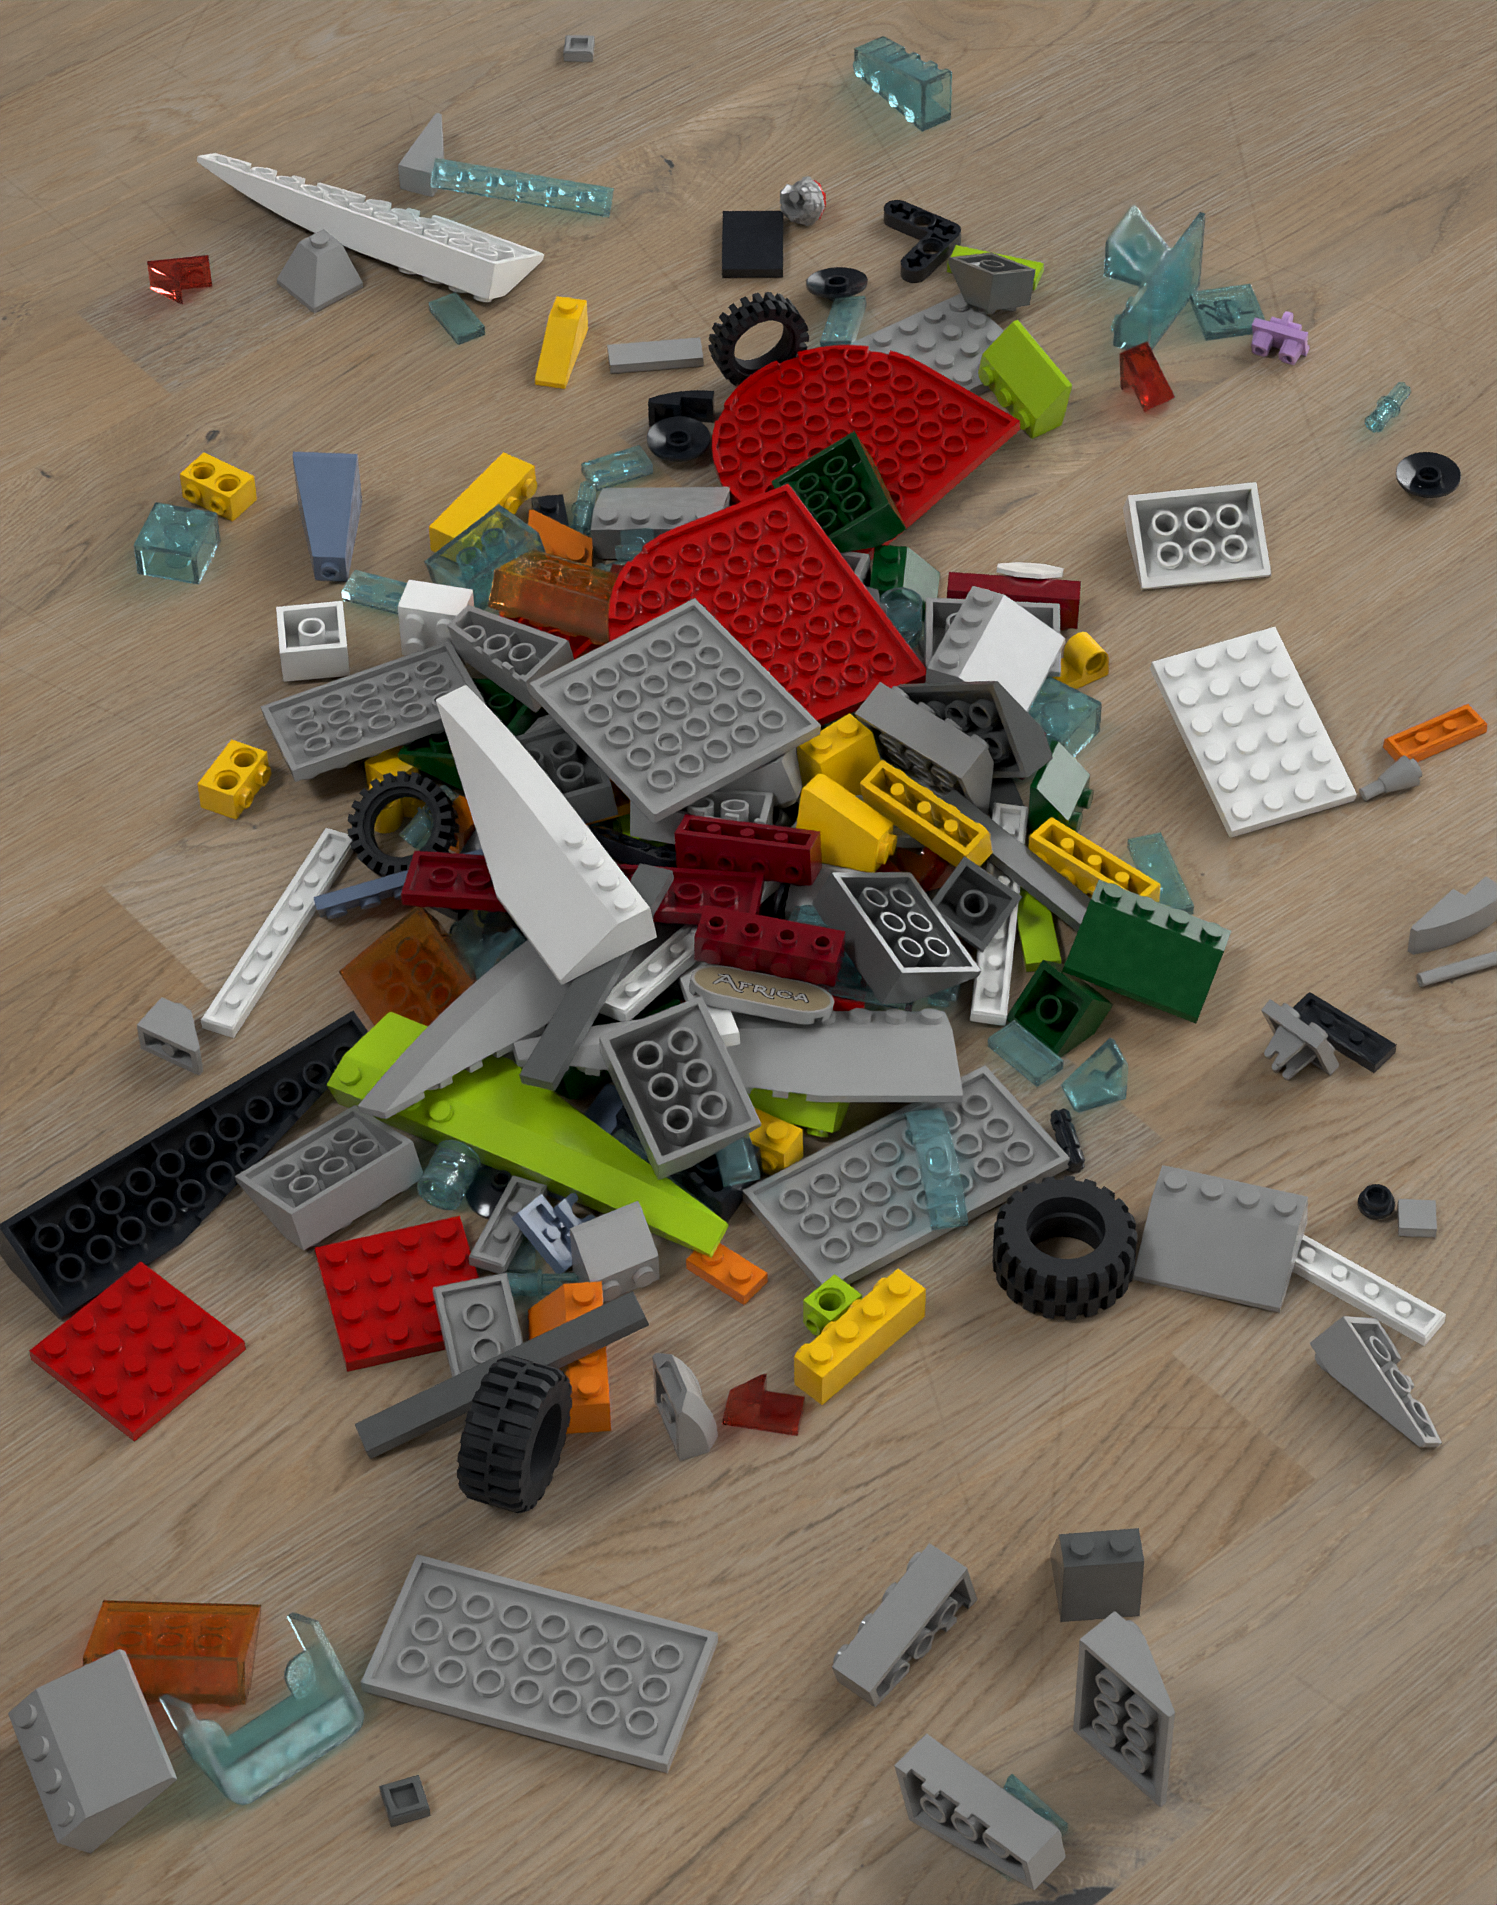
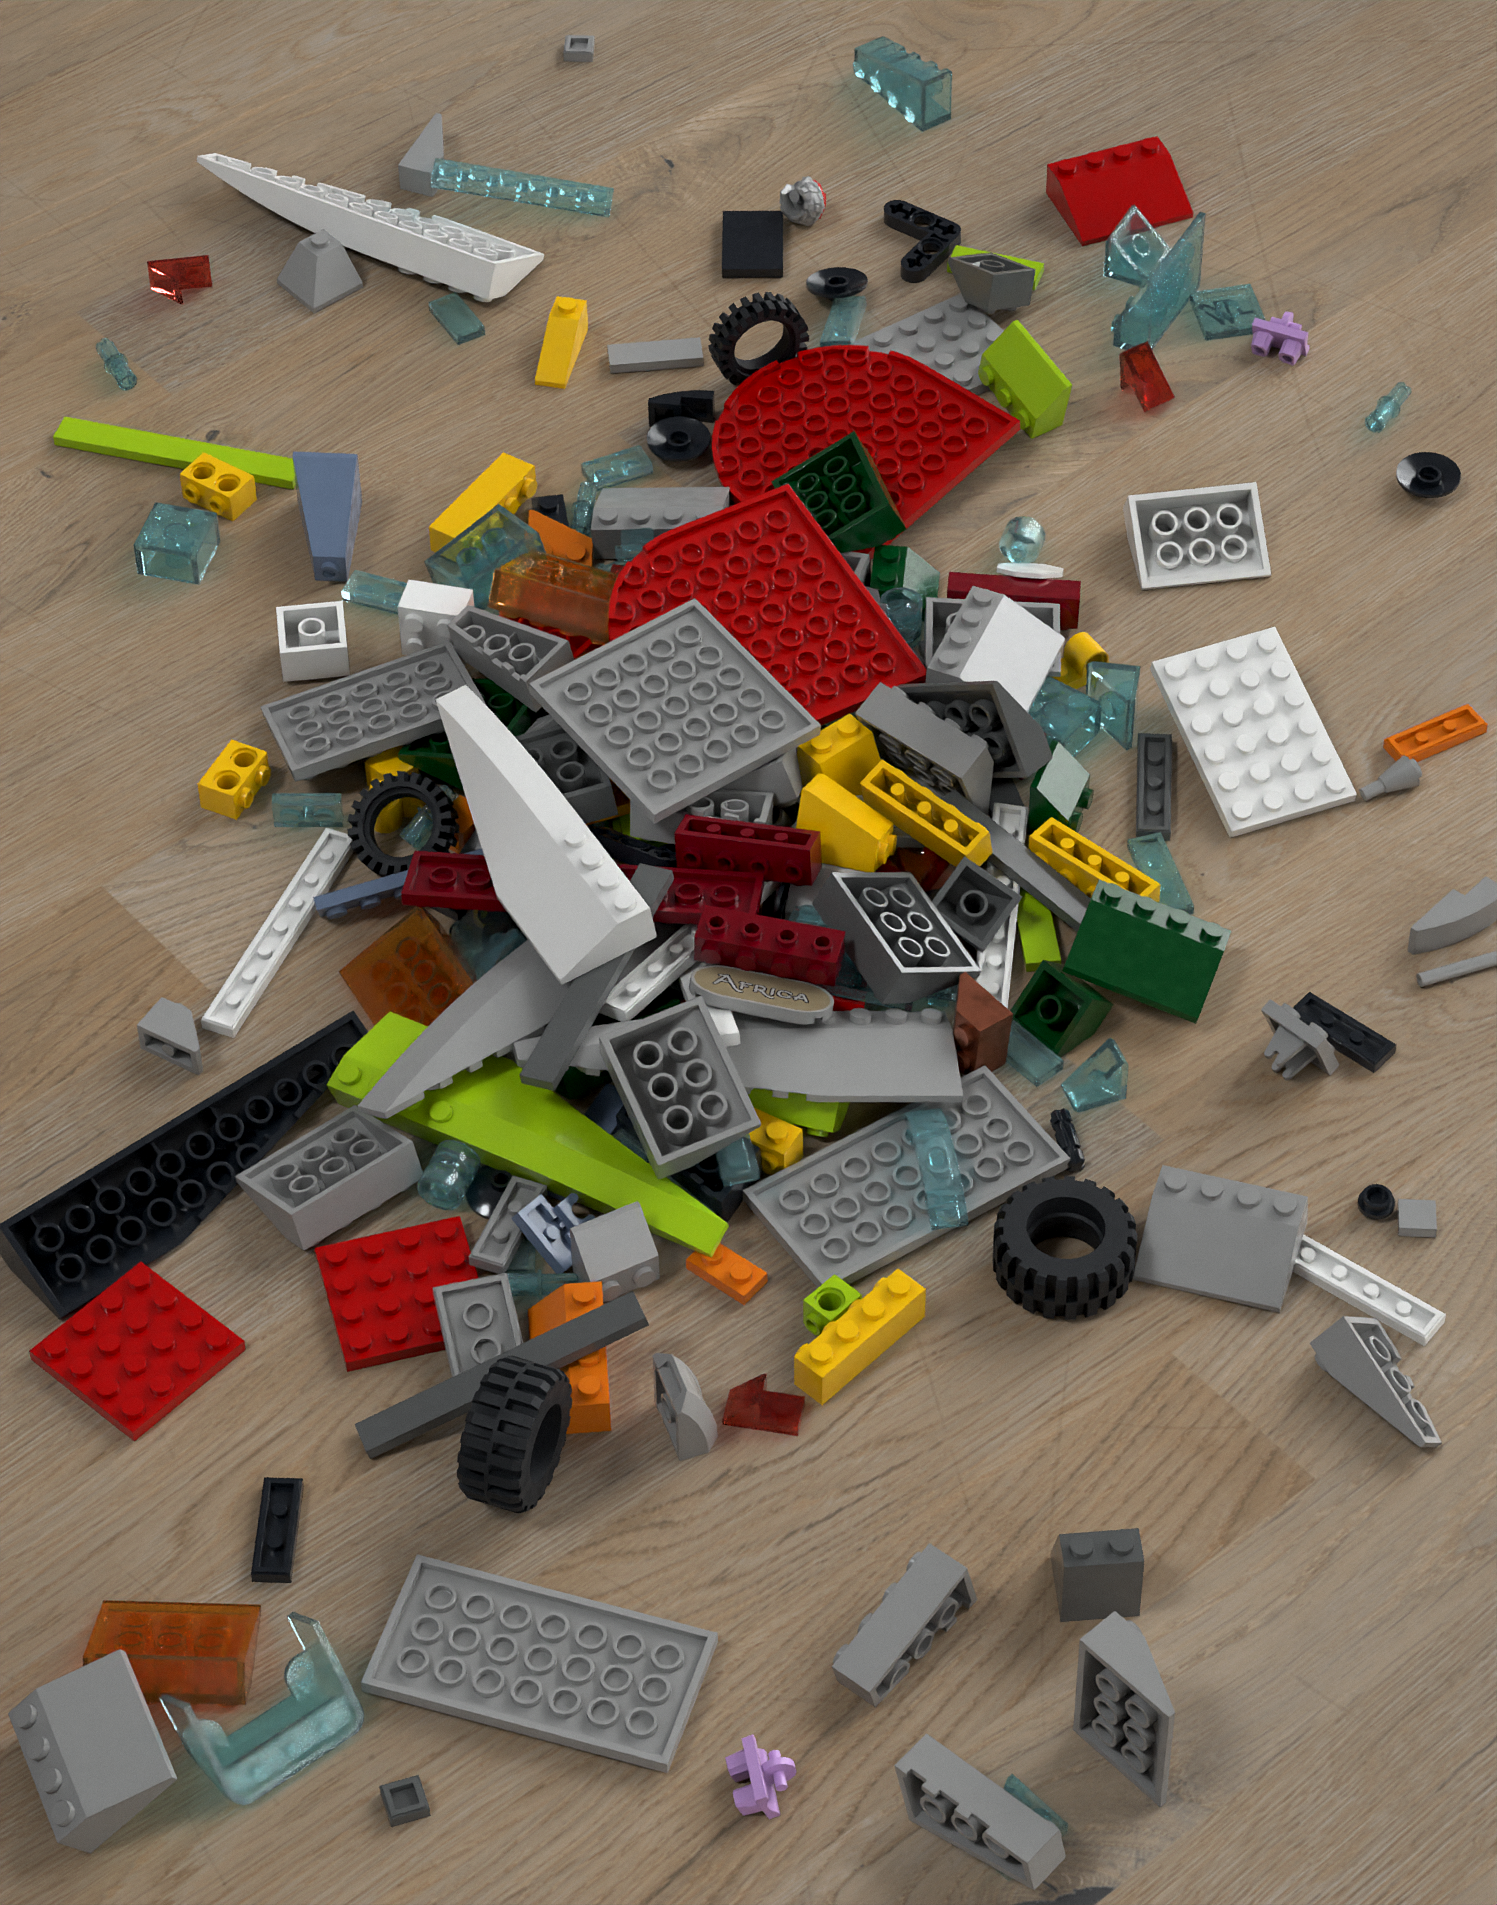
none -> lime tile [53,417,296,489]
none -> clear light blue axle [96,338,137,390]
none -> black tile [251,1477,304,1583]
none -> clear light blue plate [272,793,344,827]
none -> lavender hips [725,1734,796,1819]
none -> copper slope [953,972,1013,1075]
none -> clear light blue head [999,516,1046,563]
none -> red slope [1046,136,1194,247]
none -> clear light blue slope [1085,661,1141,750]
none -> dark grey tile [1136,733,1172,841]

